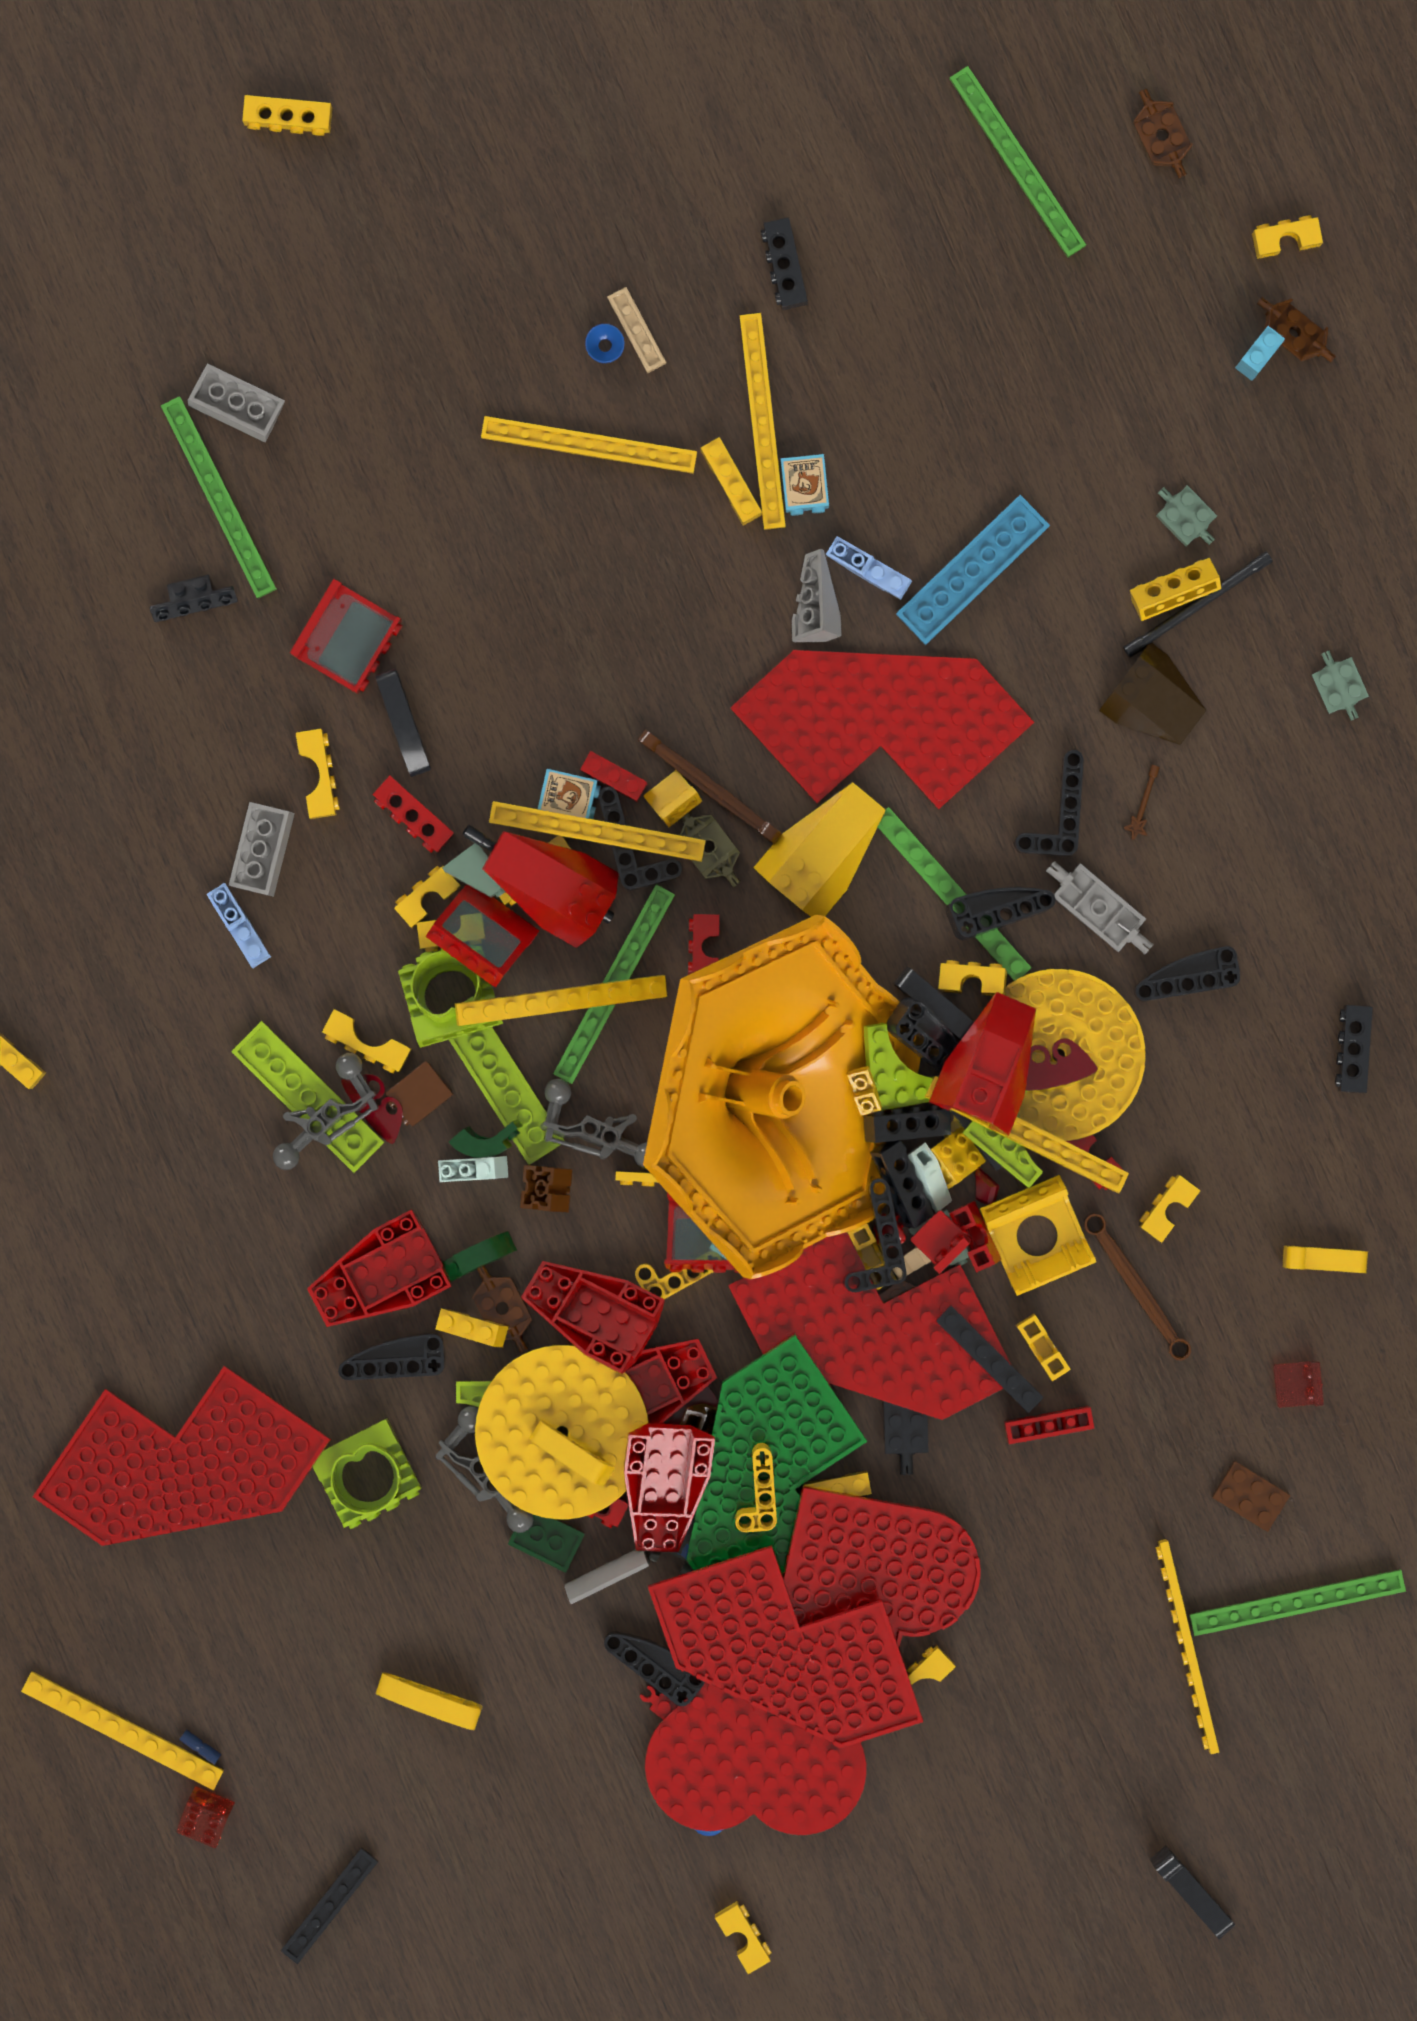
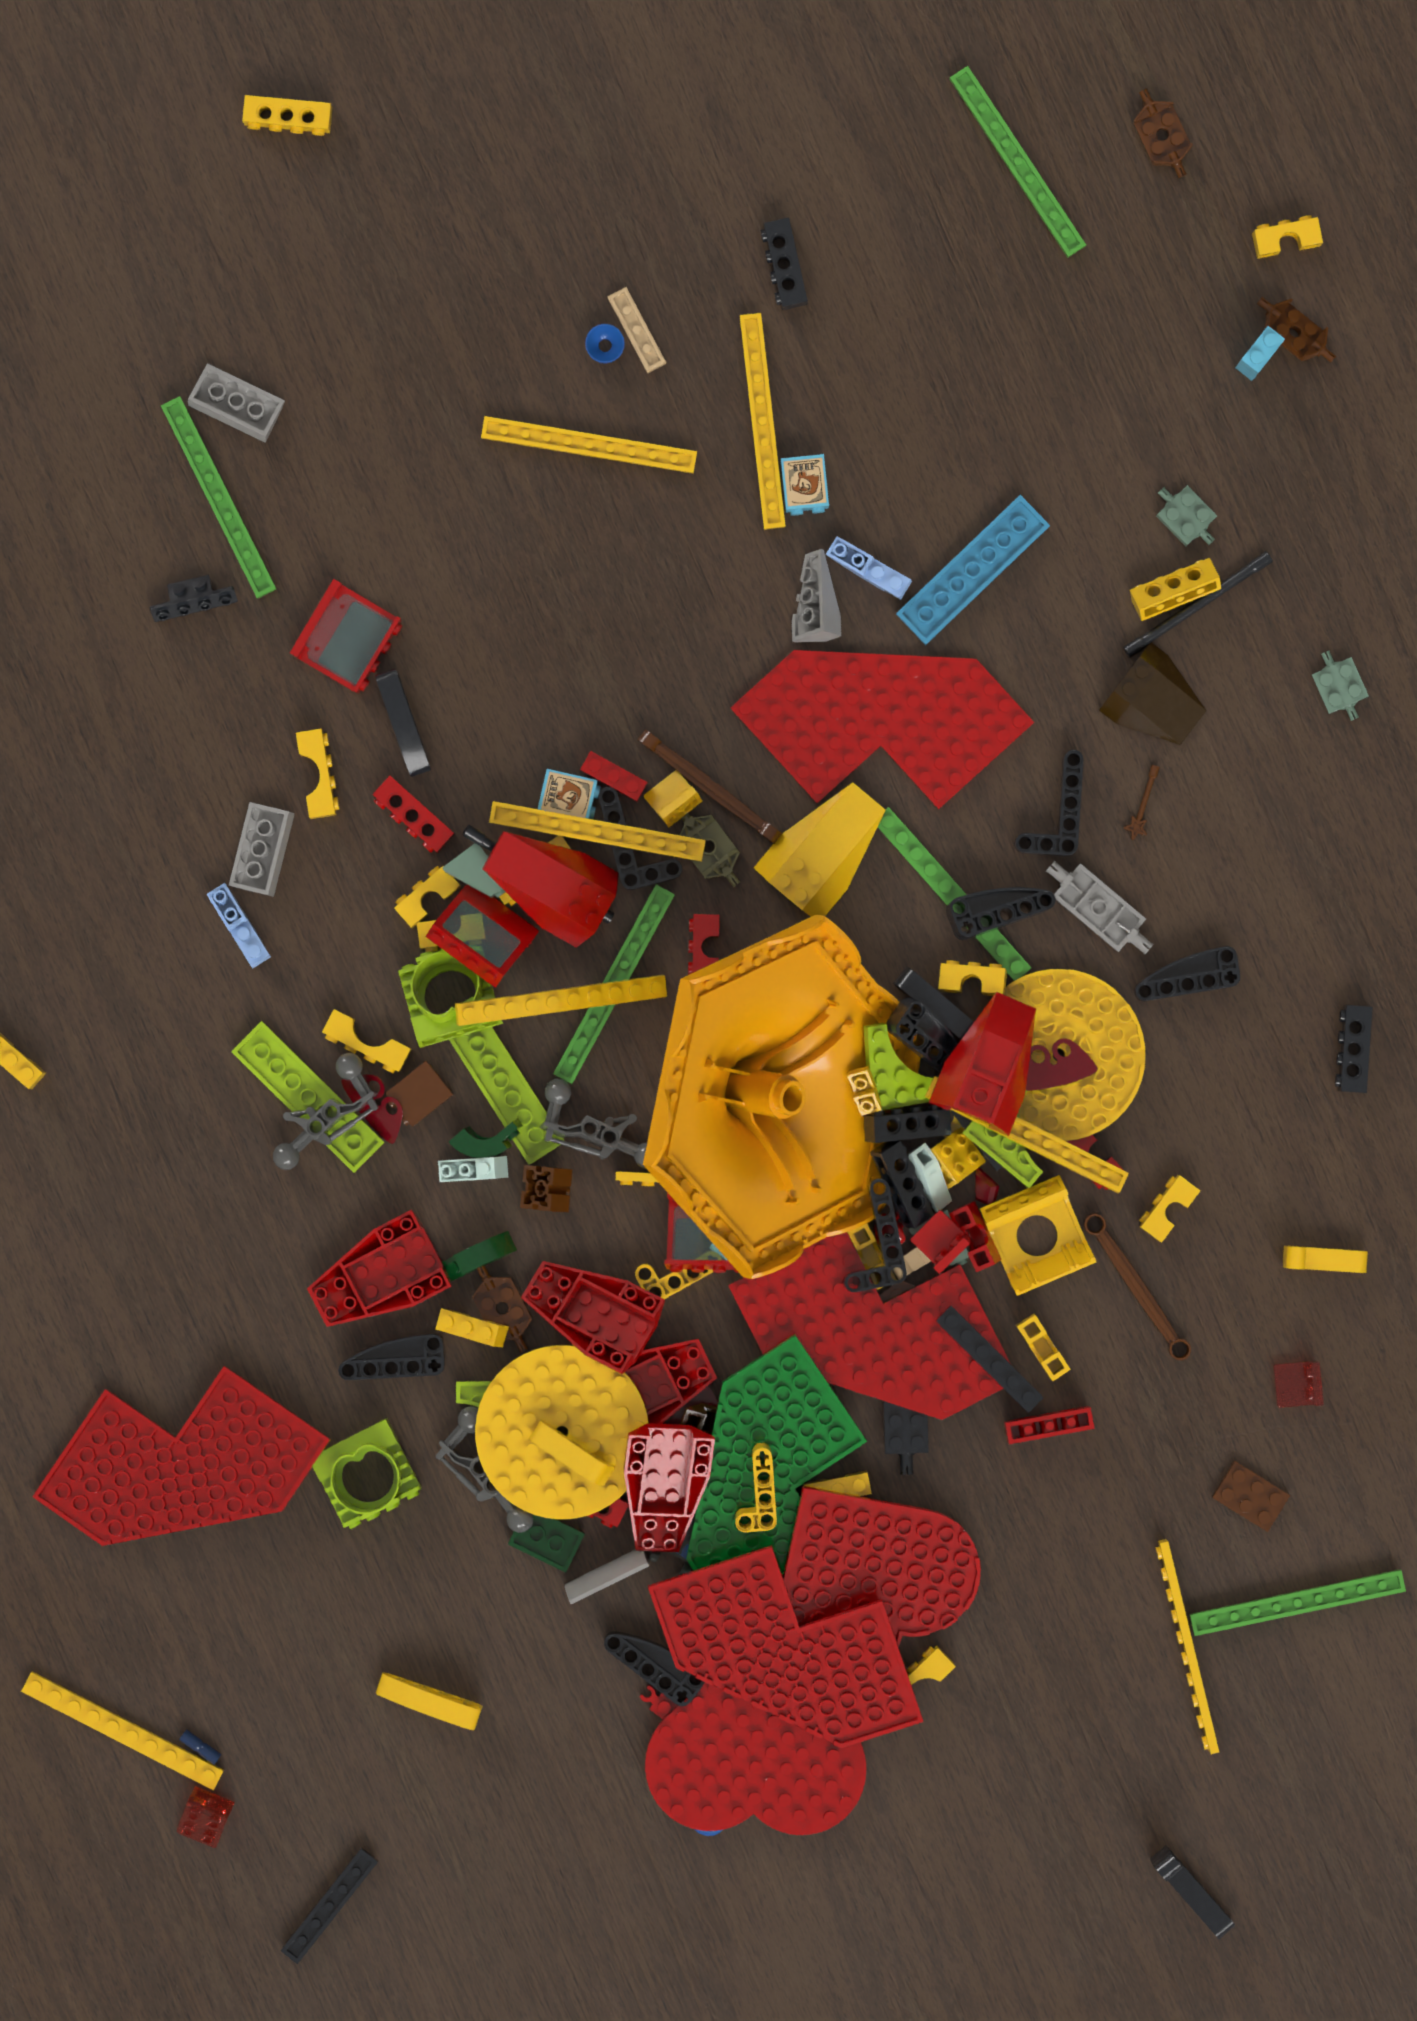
yellow arch [701,437,762,526] -> none
yellow arch [715,1901,772,1974] -> none

